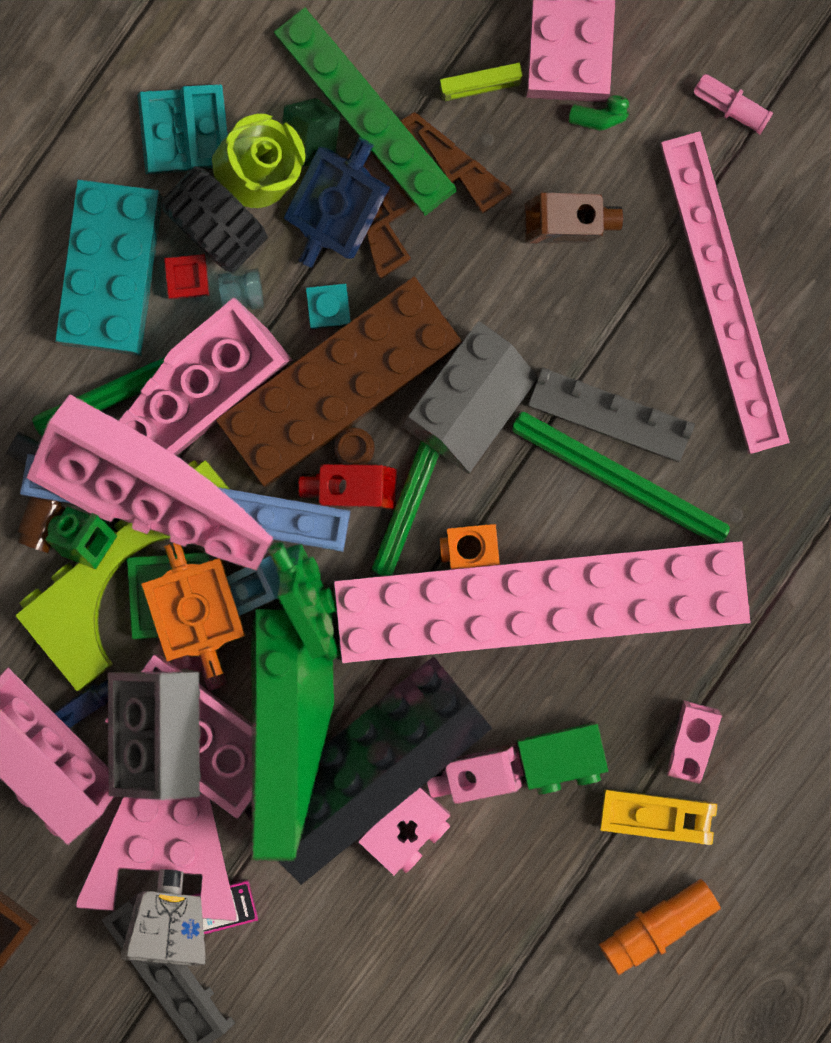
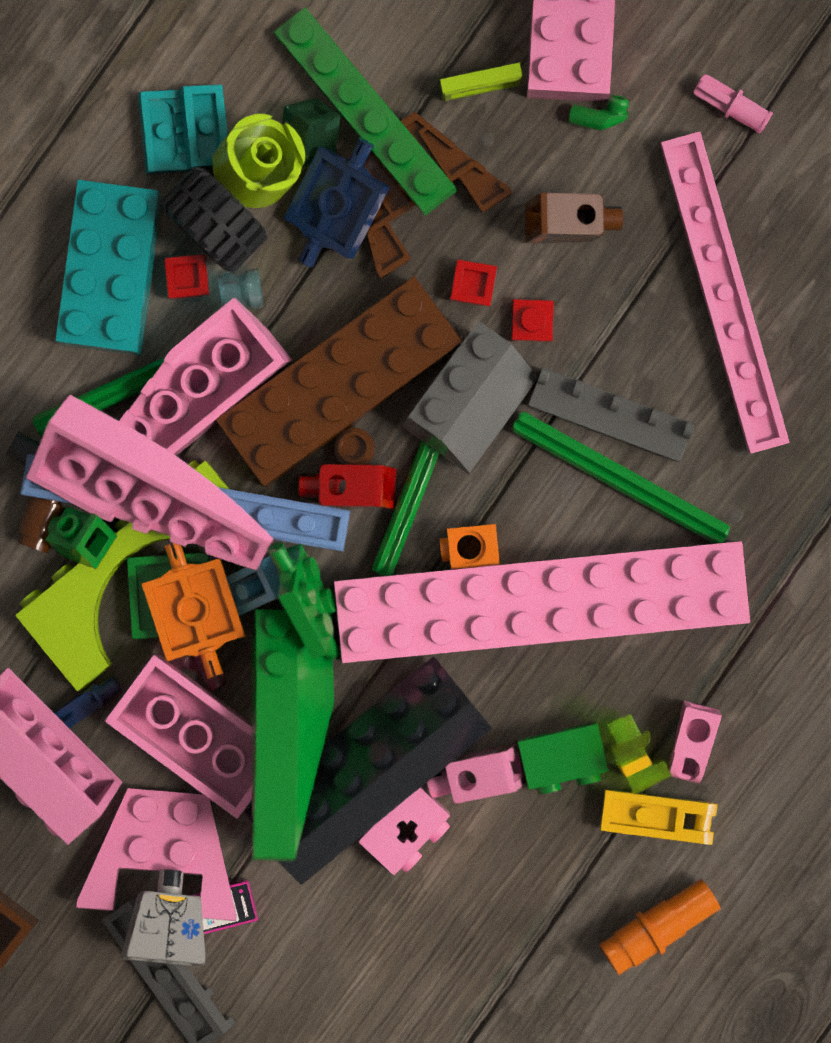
dark grey slope [108,672,201,800] -> none
teal plate [306,284,351,329] -> none
none -> red plate [450,259,497,308]
none -> red plate [512,299,554,342]
none -> clear neon green hips [606,714,672,794]

